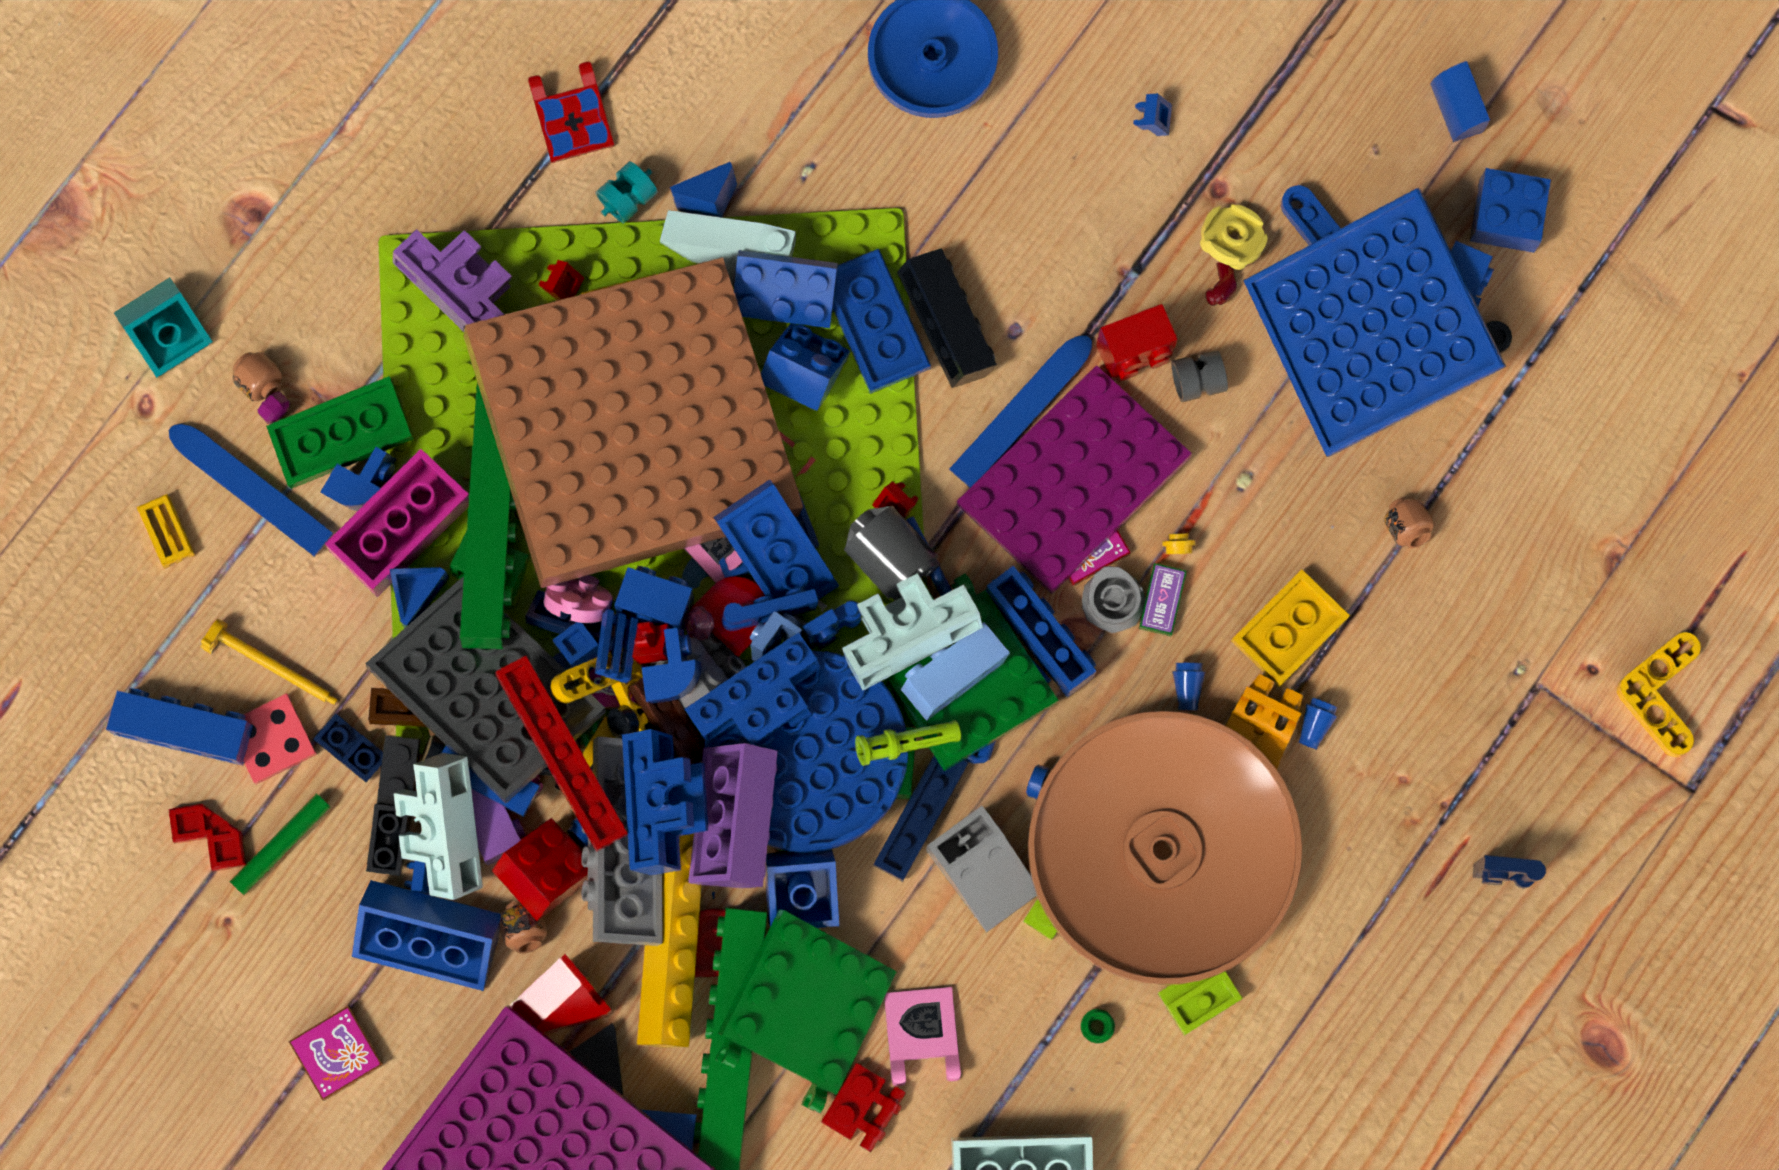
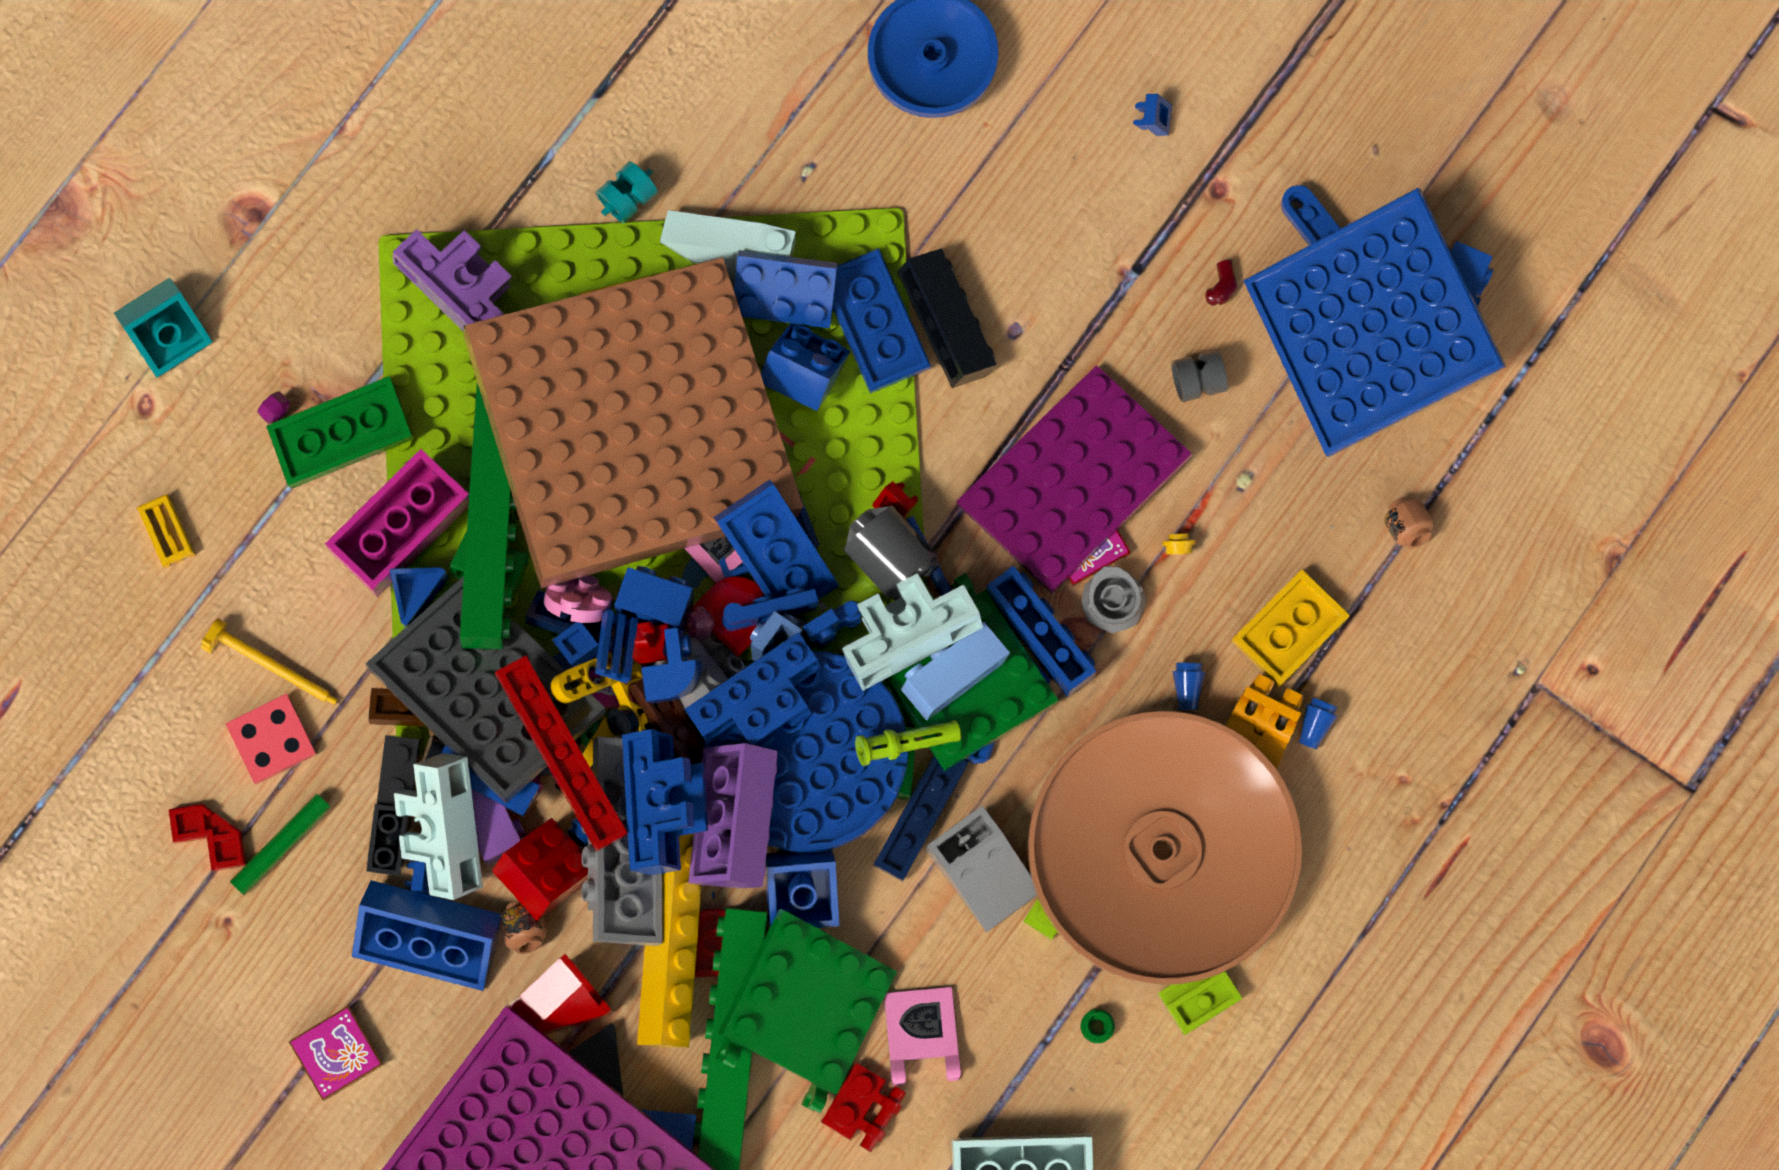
blue brick [106,688,253,766] -> none
blue piece [169,424,333,557] -> none
nougat head [233,352,282,402] -> none
dark blue slope [313,713,383,782] -> none
blue brick [320,447,396,511] -> none
red flag [528,61,614,163] -> none
red tile [539,260,584,301] -> none
blue slope [670,162,737,218] -> none
blue piece [949,336,1092,488] -> none
blue tile [1026,764,1050,799] -> none
red brick [1096,304,1178,381] -> none
medium lavender tile [1139,563,1187,637] -> none
light yellow plate [1200,204,1268,270] -> none
blue brick [1430,61,1490,142] -> none
blue brick [1470,168,1551,253] -> none
dark blue plate [1473,855,1546,889] -> none
black tile [1486,321,1512,354] -> none
yellow beam [1617,632,1701,757] -> none

